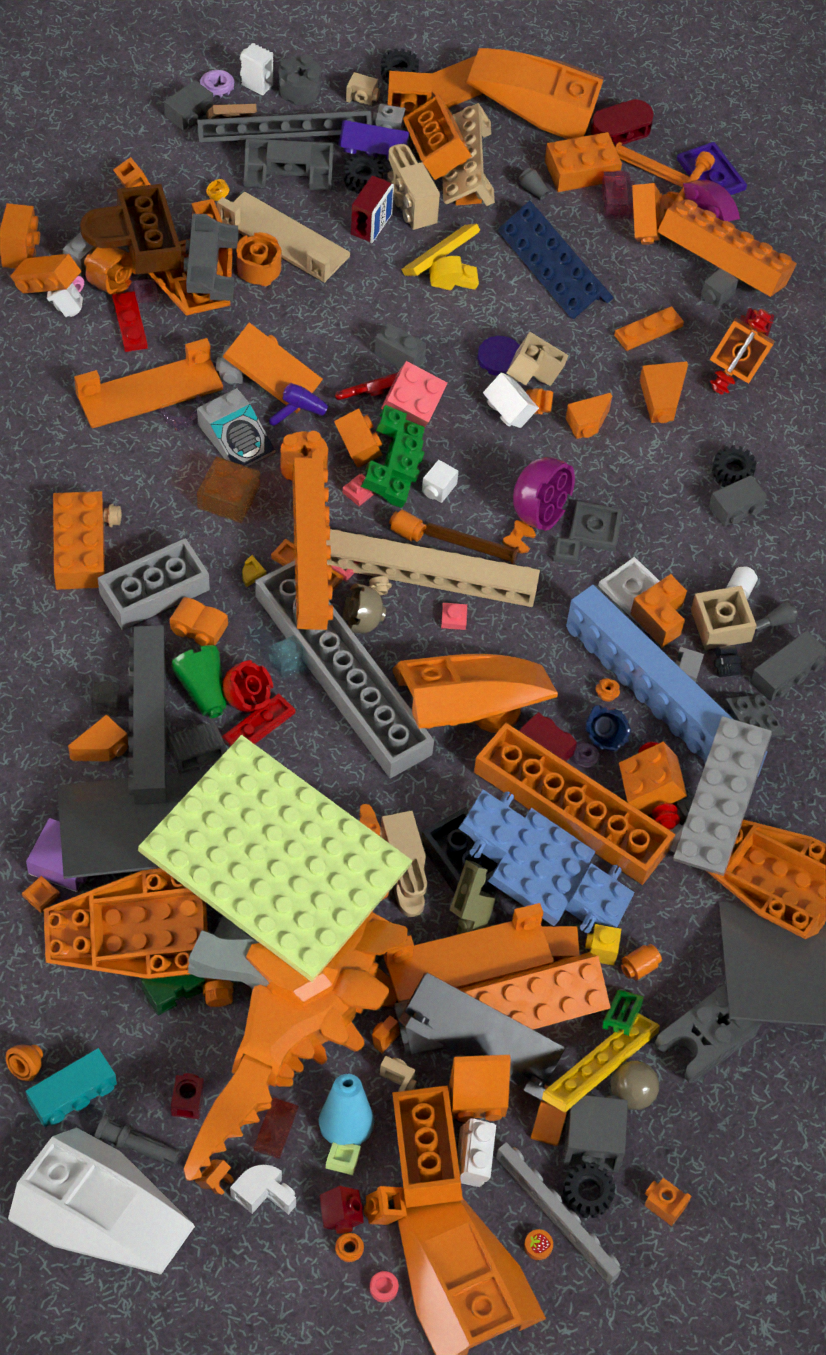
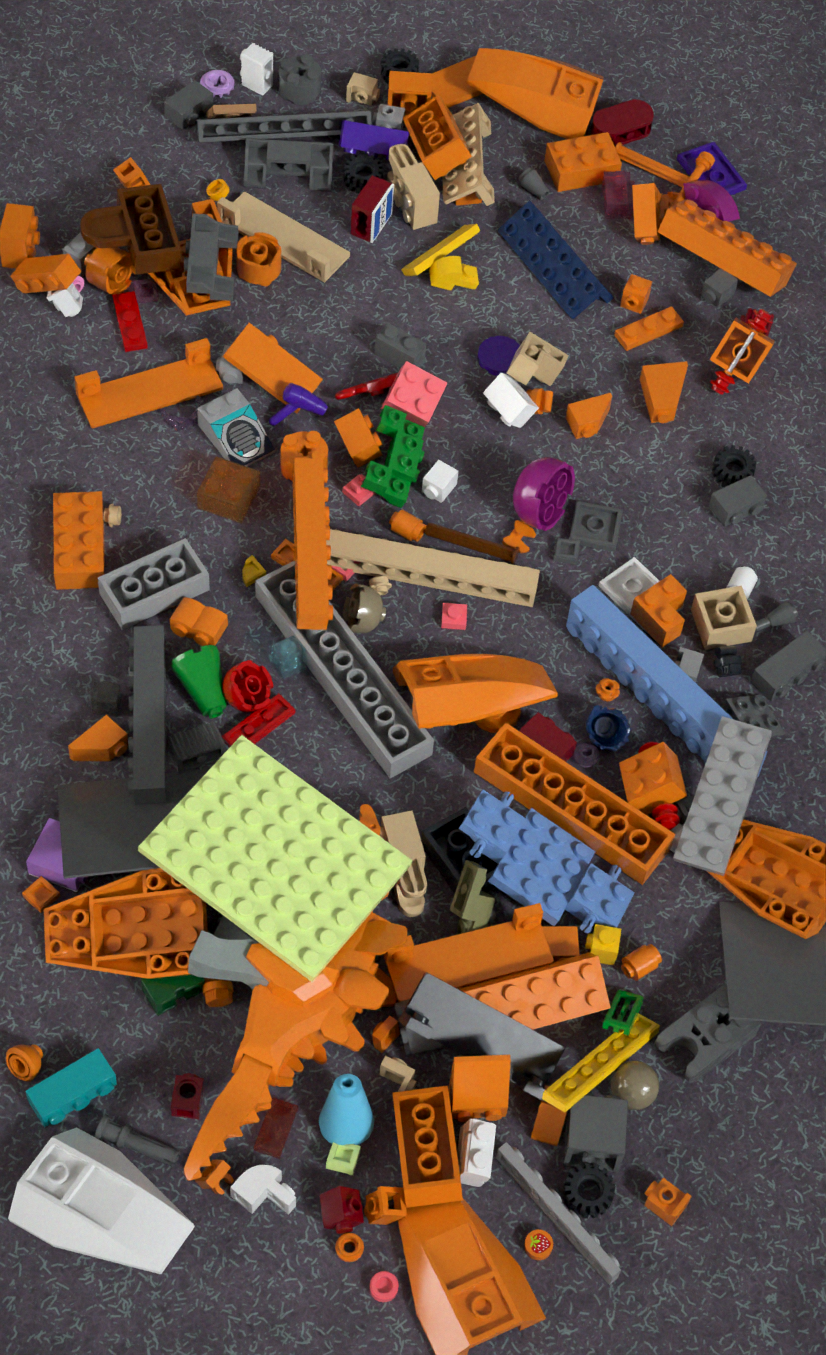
none -> orange brick [620,274,652,314]

